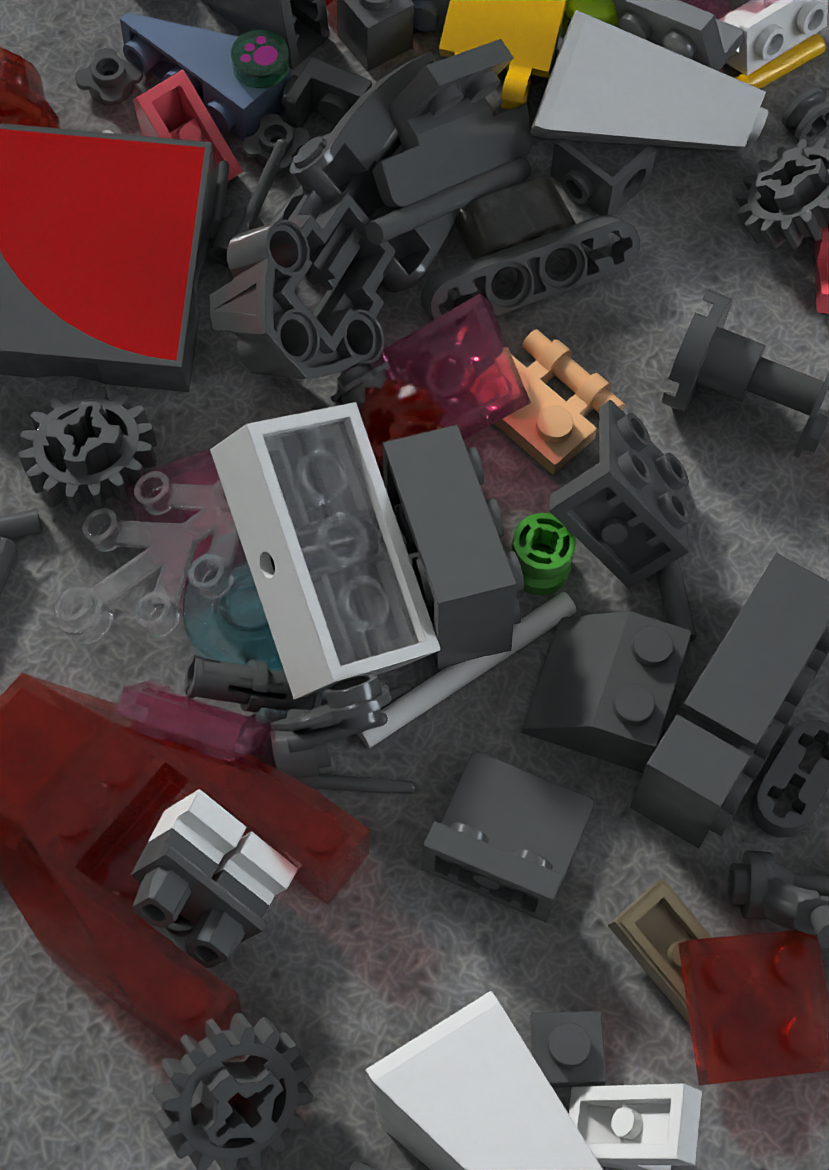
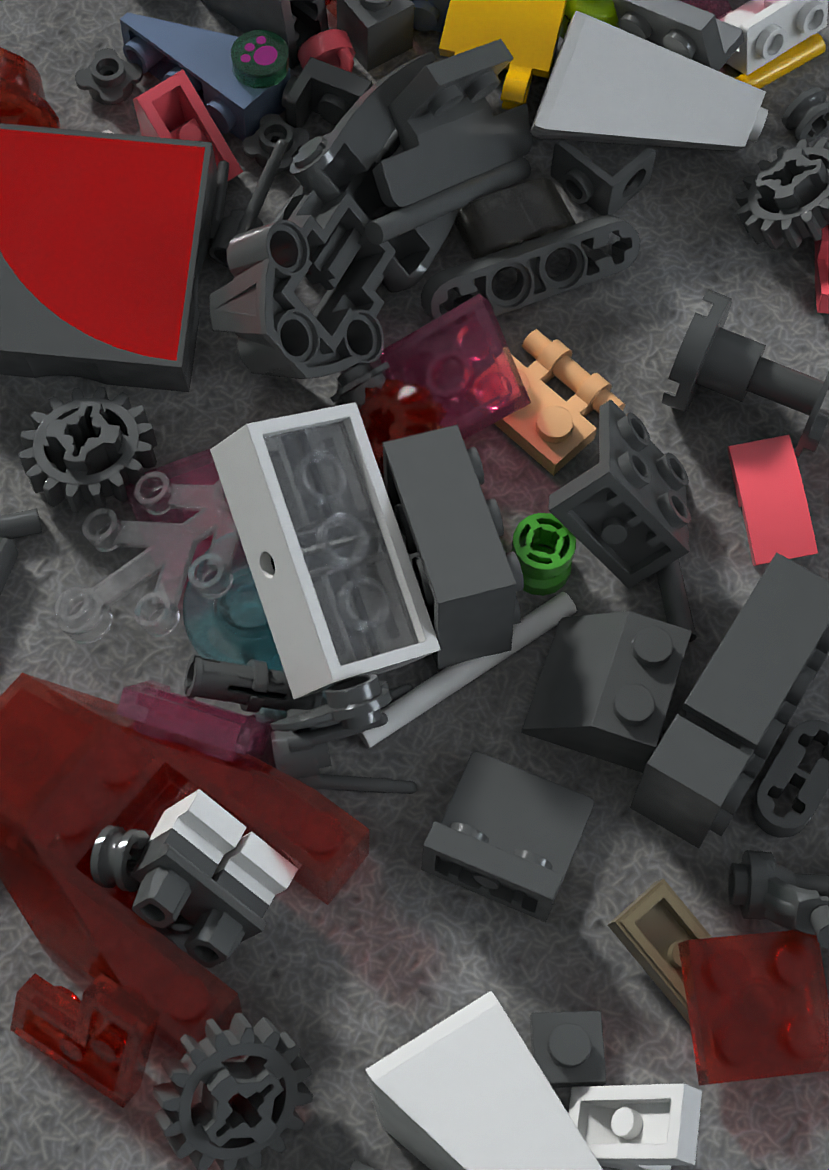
none -> clear red plate [10,973,160,1108]
none -> dark grey bush [90,825,150,892]
none -> coral tile [297,29,356,73]
none -> coral slope [727,435,818,566]

